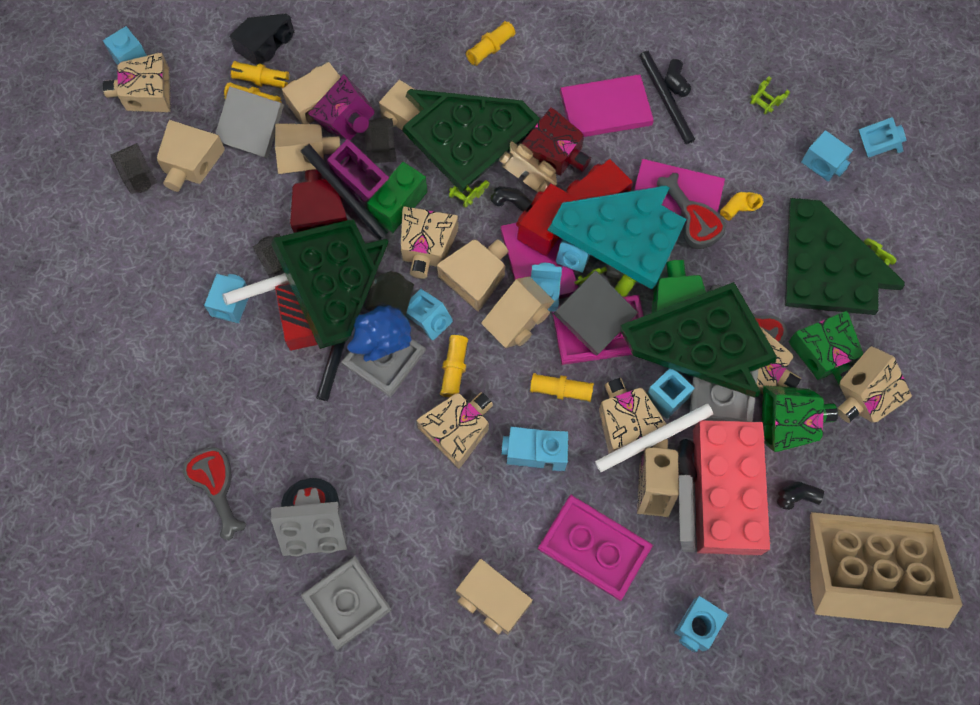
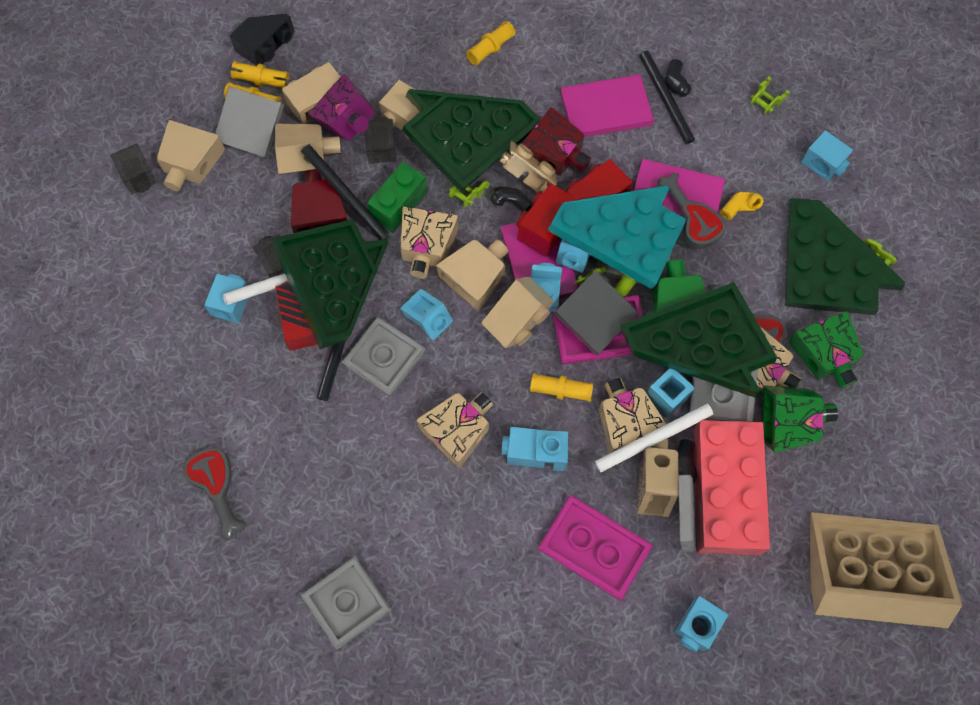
medium azure brick [103,26,147,65] -> none
tan torso [103,53,170,112] -> none
light grey plate [271,478,347,556] -> none
magenta torso [327,138,389,202] -> none
blue animal [347,305,412,362] -> none
clear smoke brick [365,271,414,316] -> none
yellow pin [440,335,469,398] -> none
tan brick [456,558,533,635] -> none
black arm [777,482,824,510] -> none
tan torso [837,346,912,423] -> none
medium azure bracket [859,117,907,158] -> none

